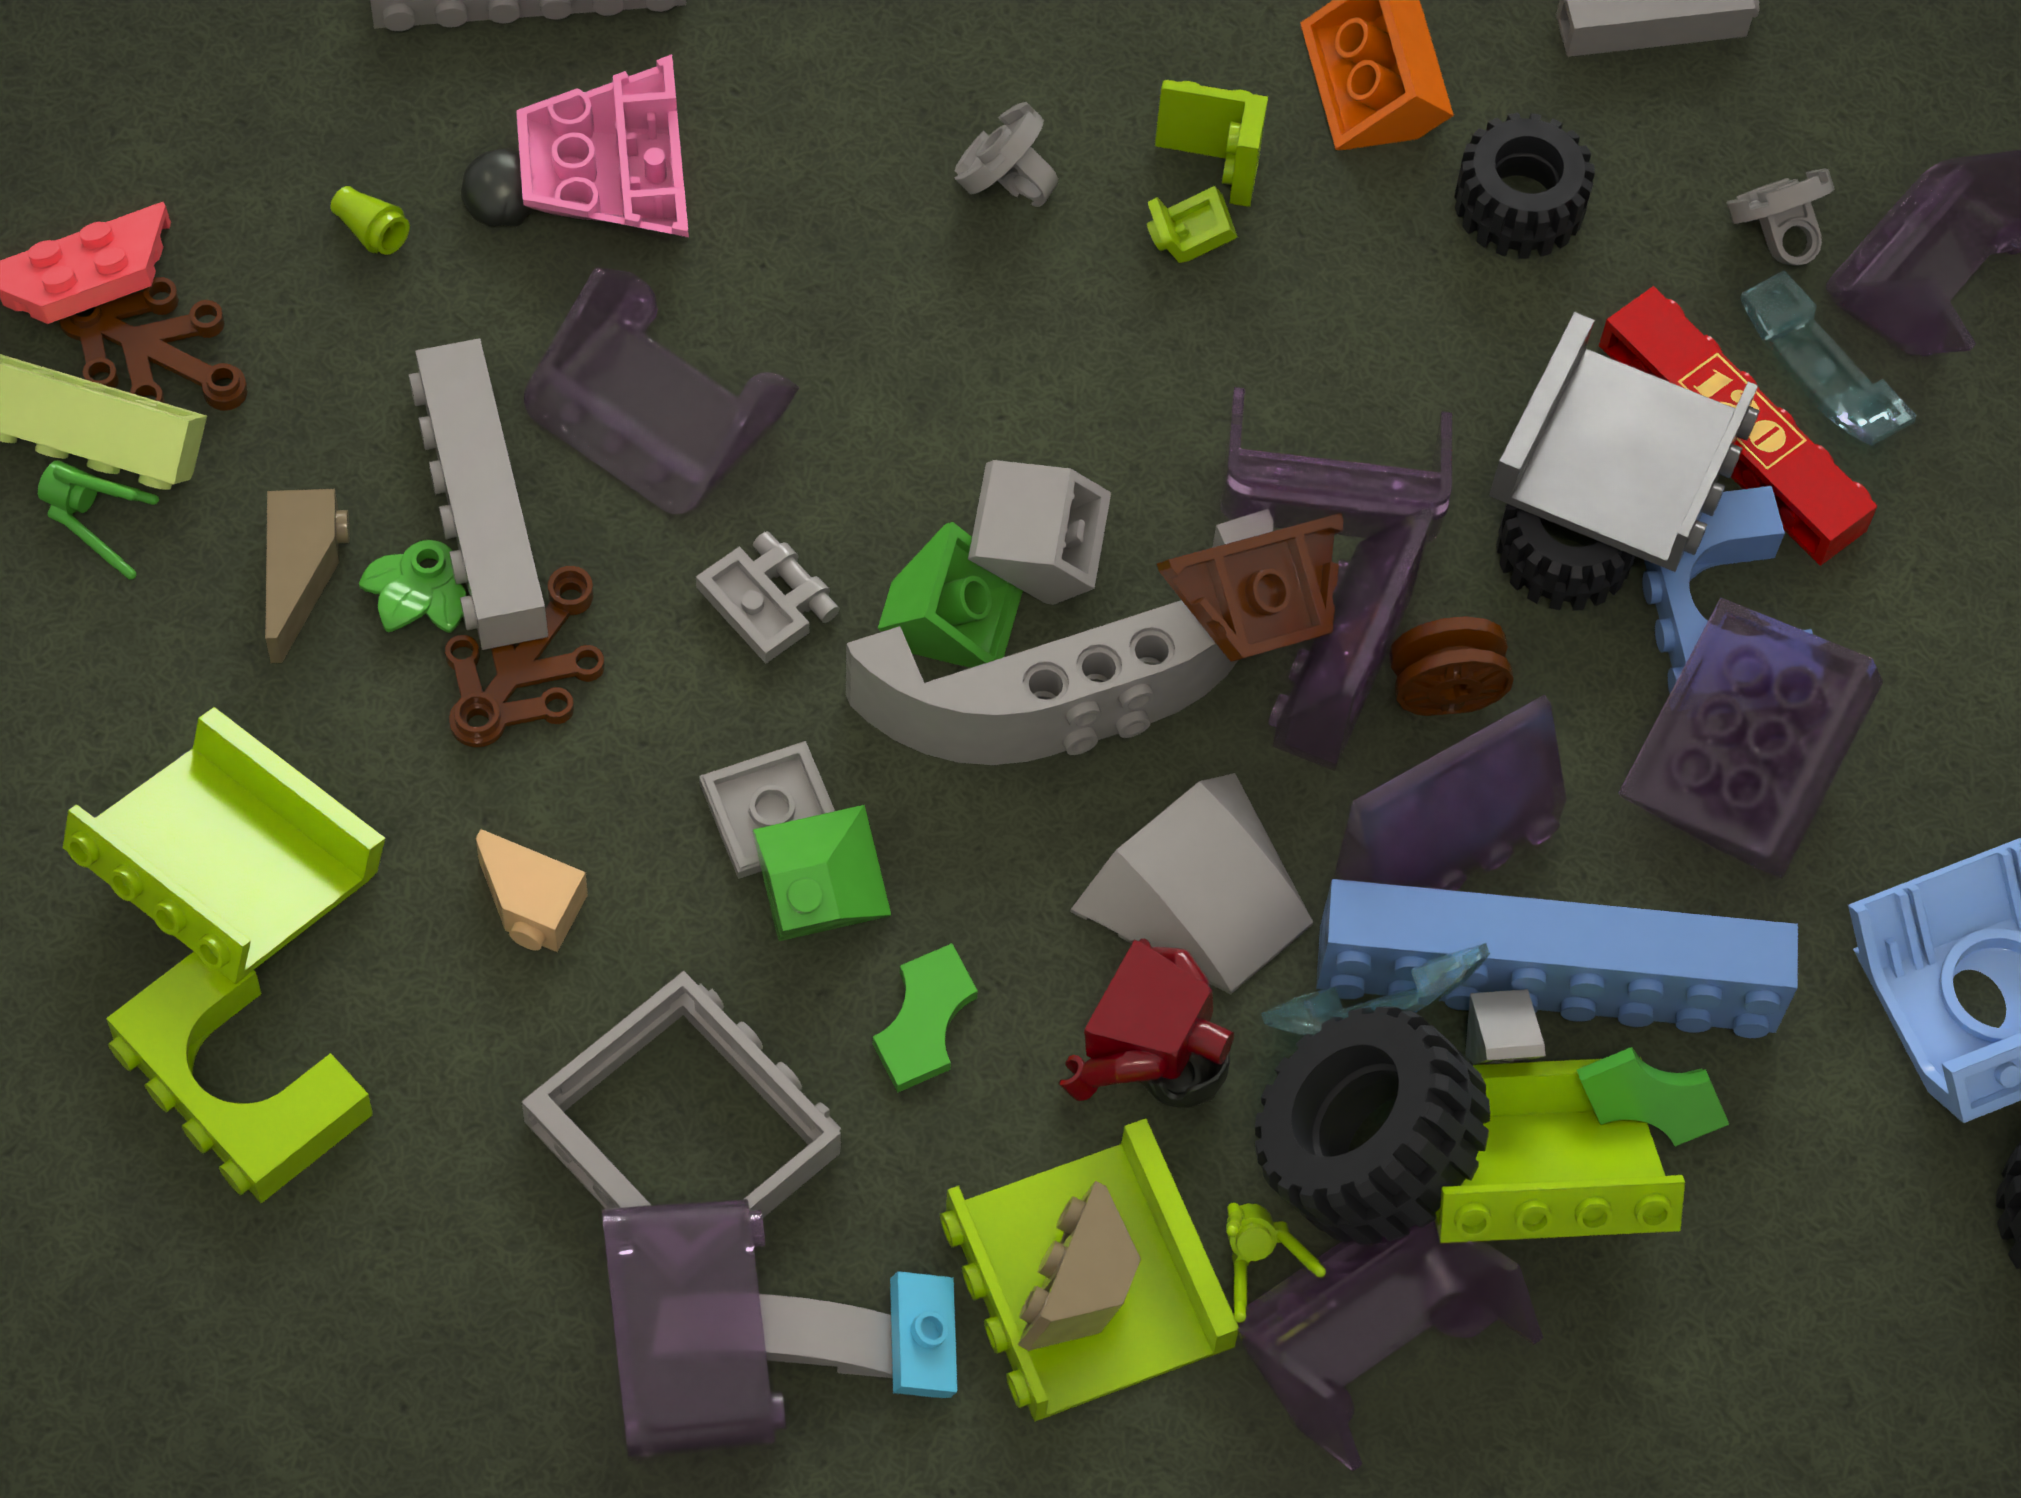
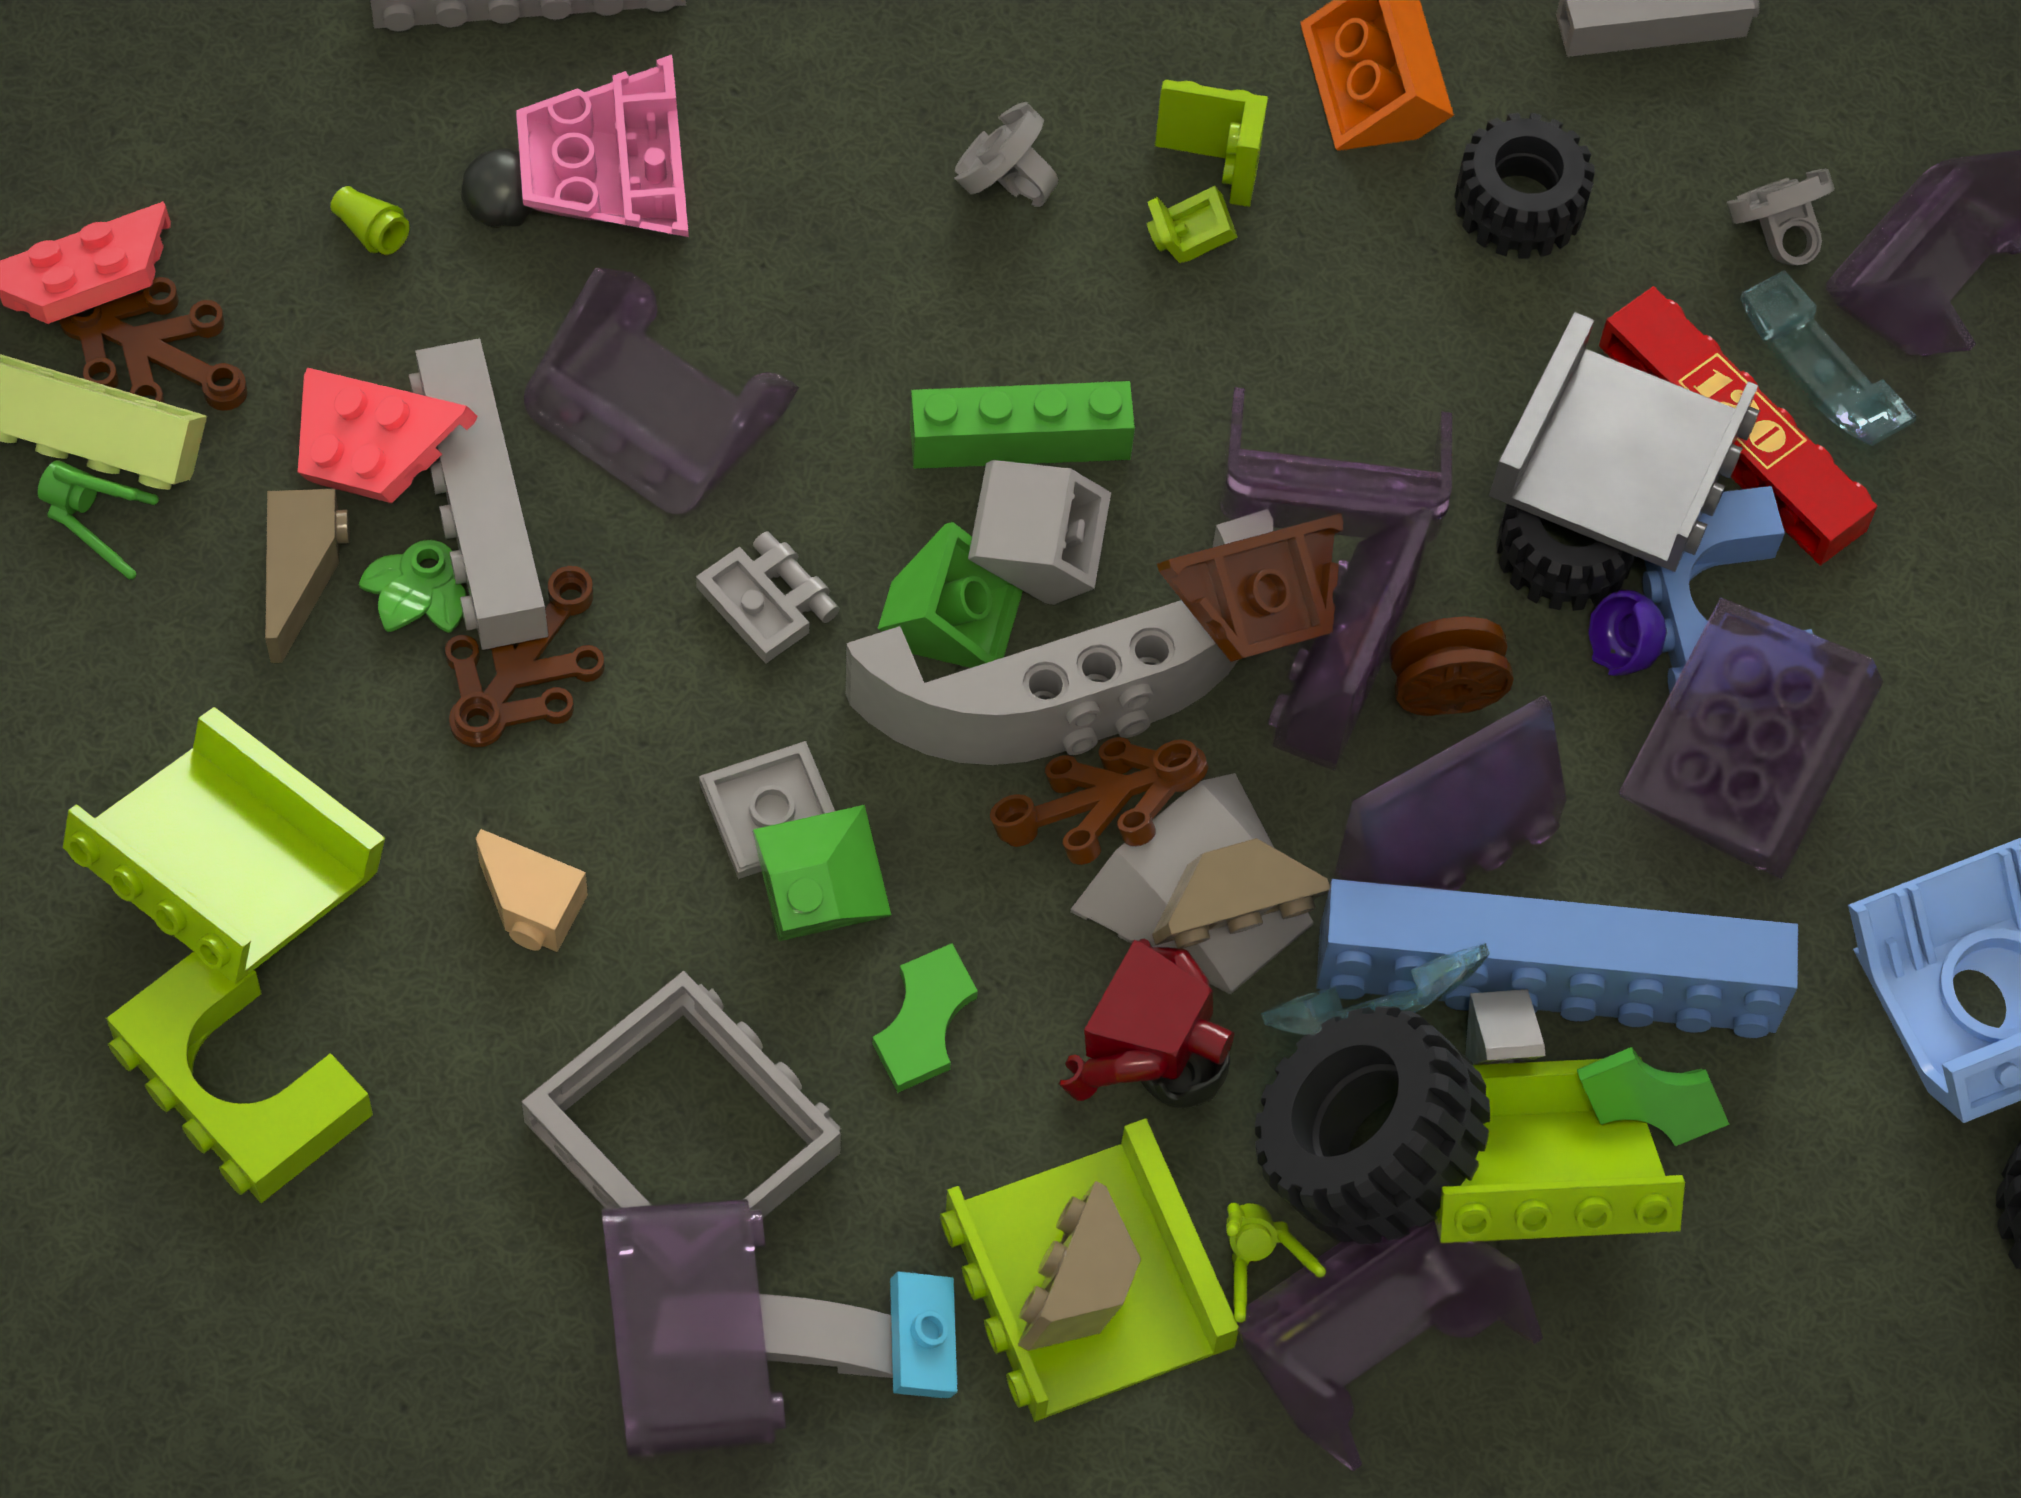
none -> coral wing [298,368,478,503]
none -> bright green brick [910,381,1135,469]
none -> reddish brown plant [990,737,1208,865]
none -> dark tan slope [1152,838,1330,948]
none -> dark purple hair [1588,590,1667,676]

